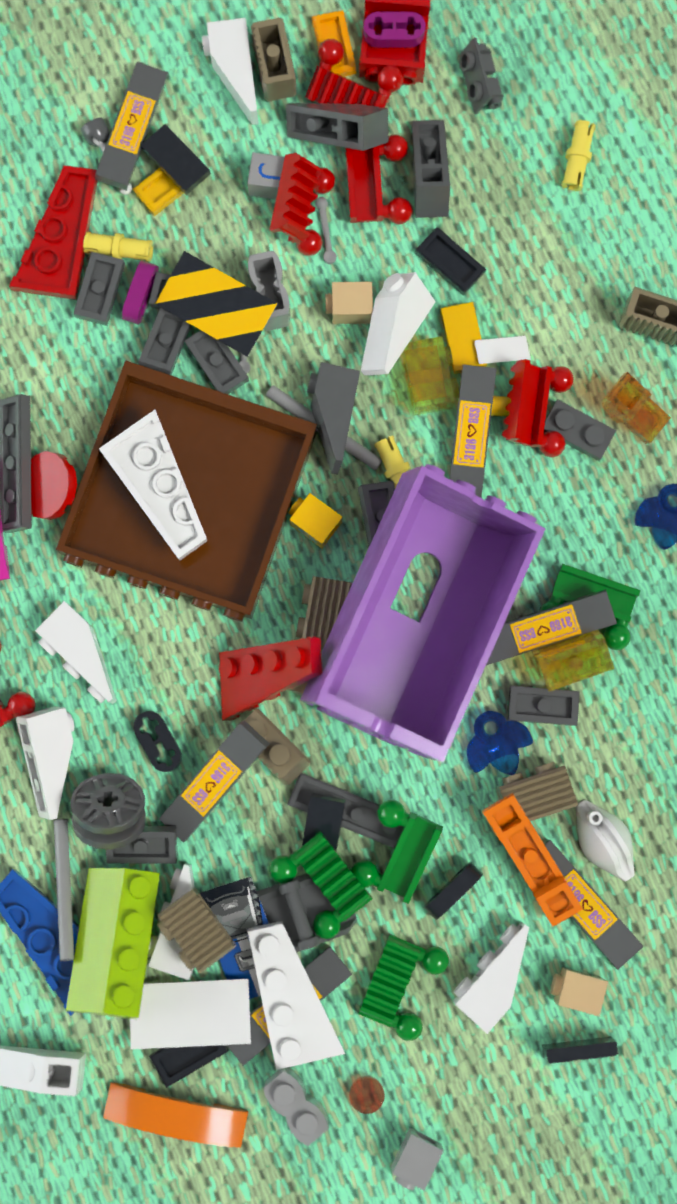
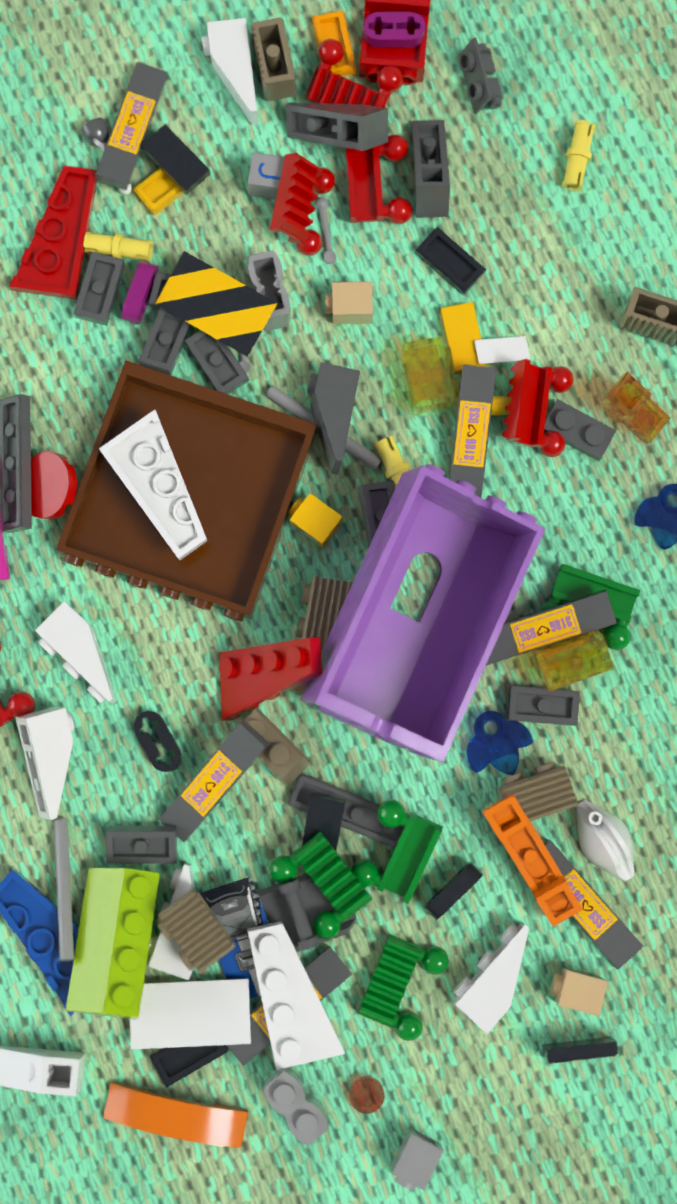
flat silver wheel [70,773,146,850] -> none
white slope [361,272,436,375] -> none

